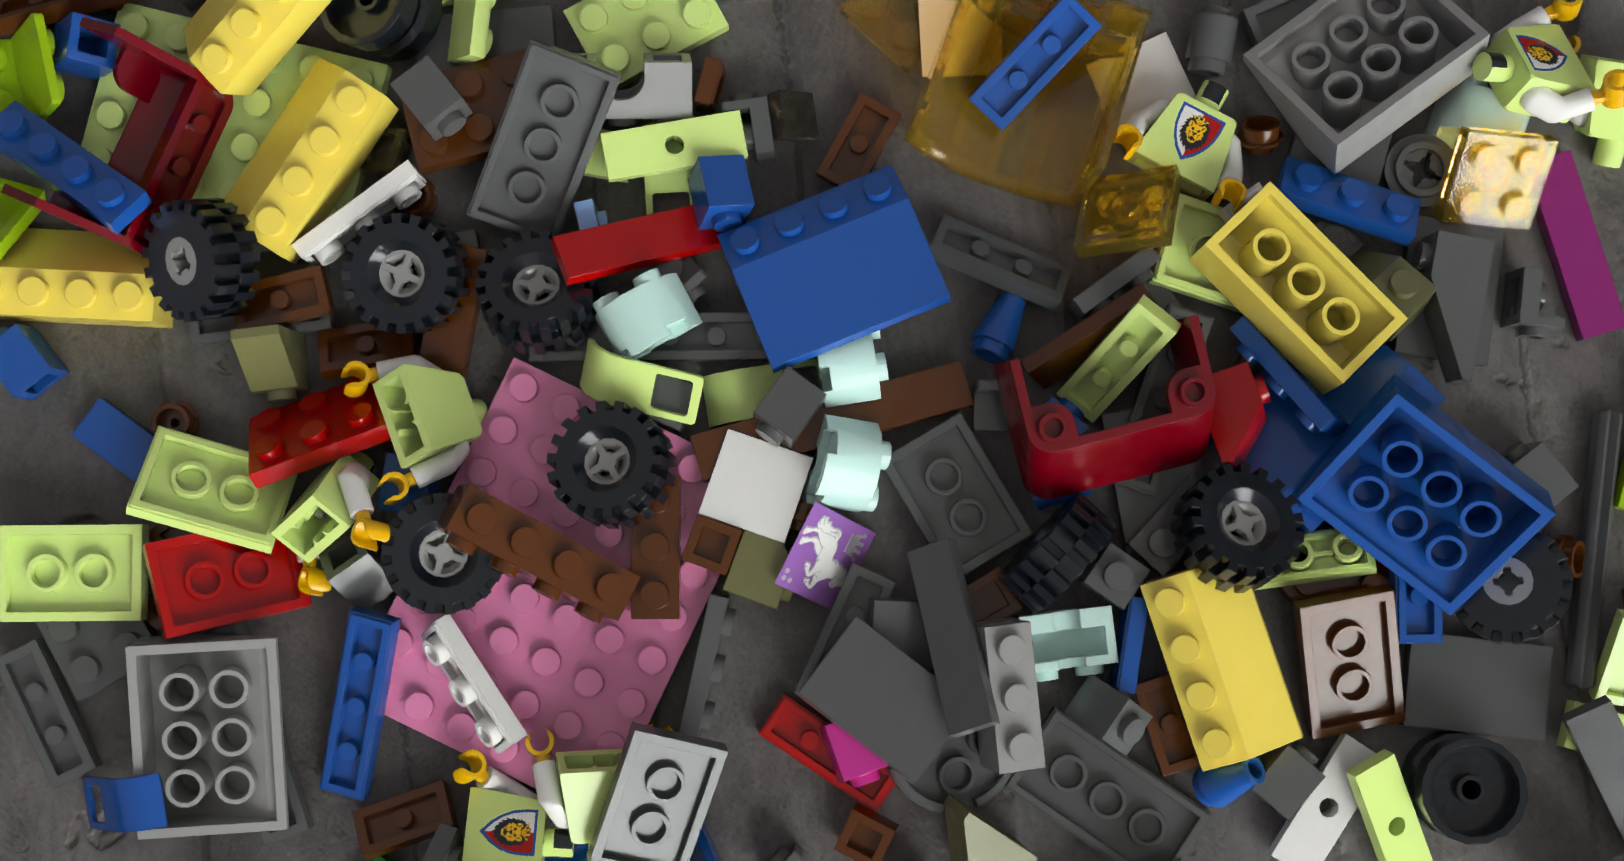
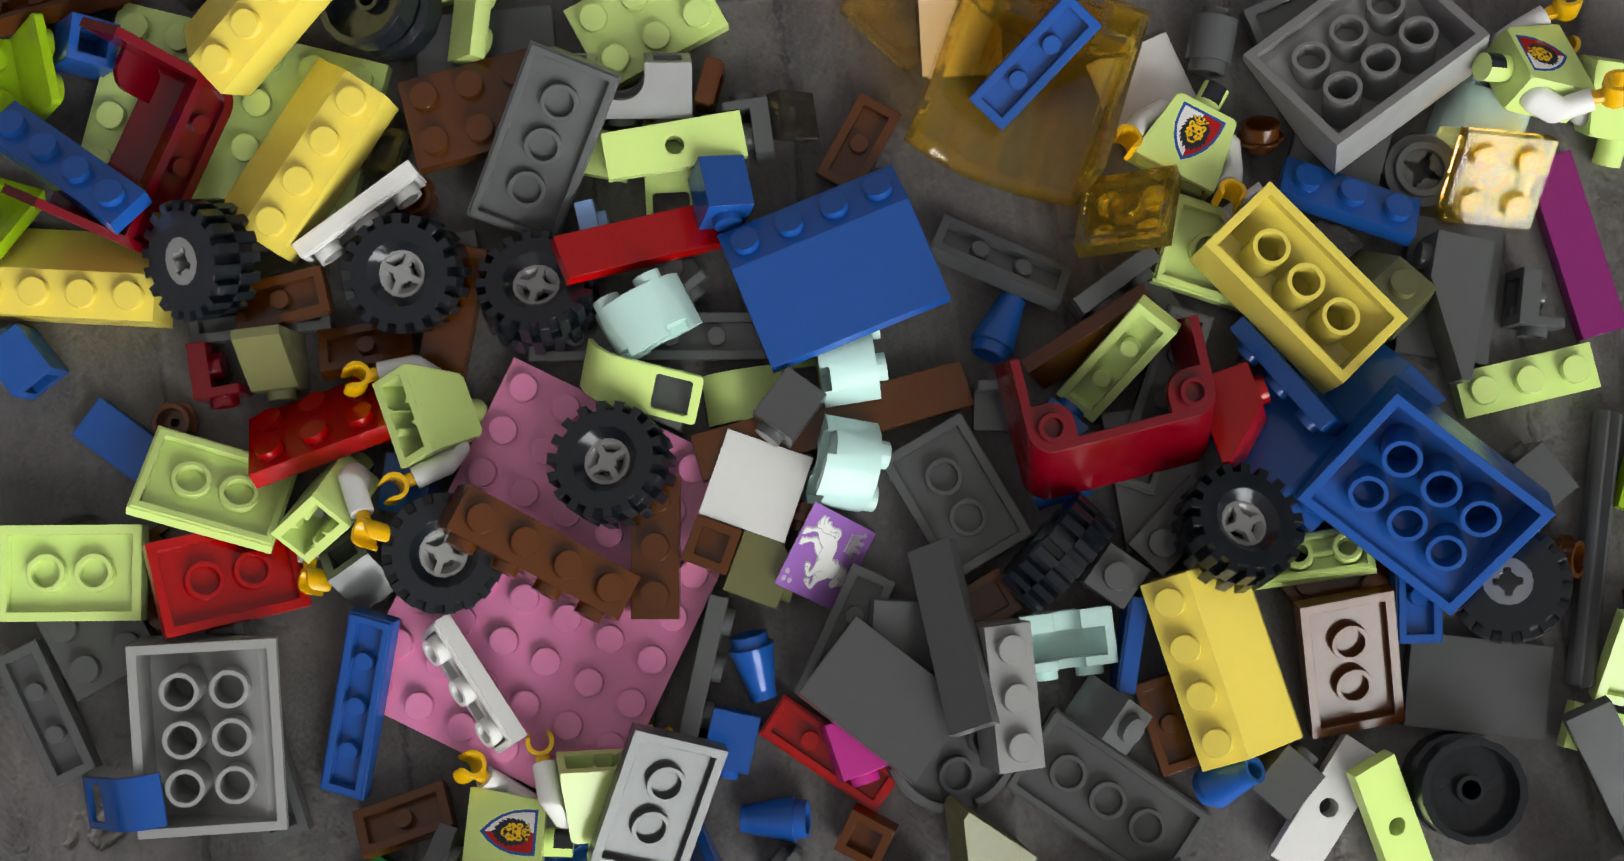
dark grey brick [389,55,473,142] -> none
none -> dark red bracket [185,341,253,410]
none -> blue brick [707,704,762,780]
none -> blue cone [728,628,777,702]
none -> blue cone [739,795,811,843]
none -> yellowish green plate [1450,342,1601,420]

